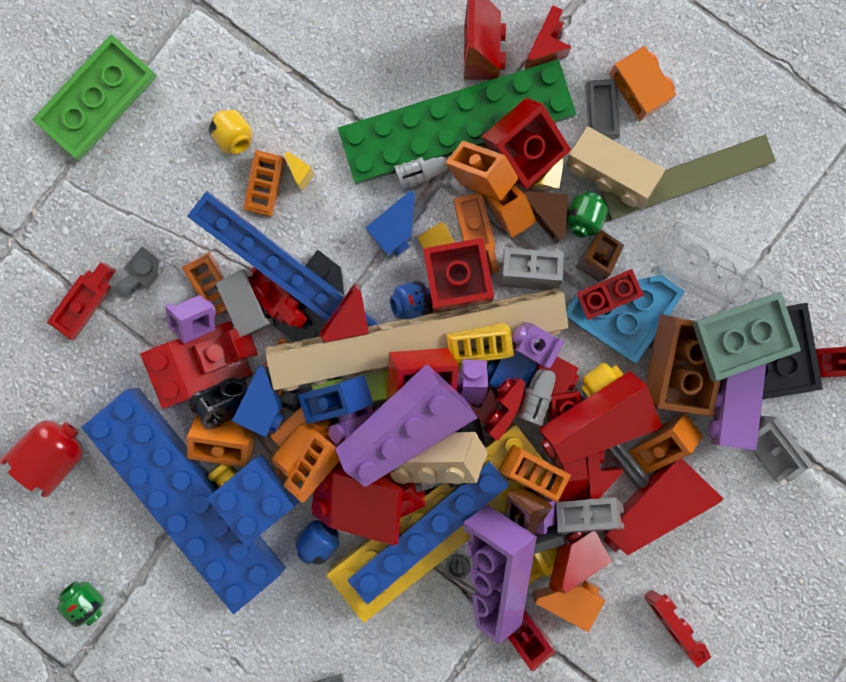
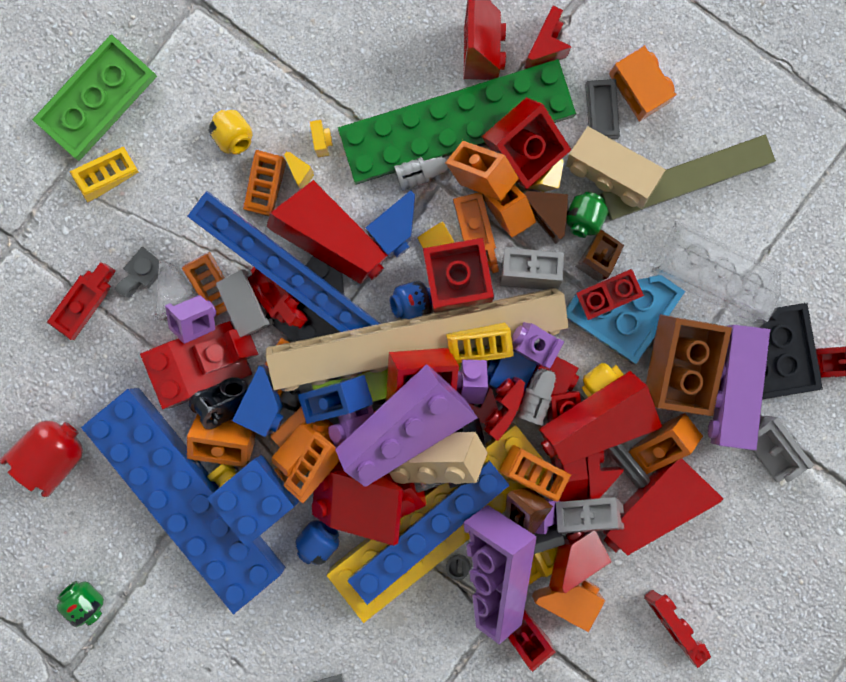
red slope [321,283,369,342] -> none
sand green plate [692,292,801,381] -> none
none -> yellow slope [69,146,139,203]
none -> red slope [266,180,388,284]
none -> yellow plate [310,120,333,158]

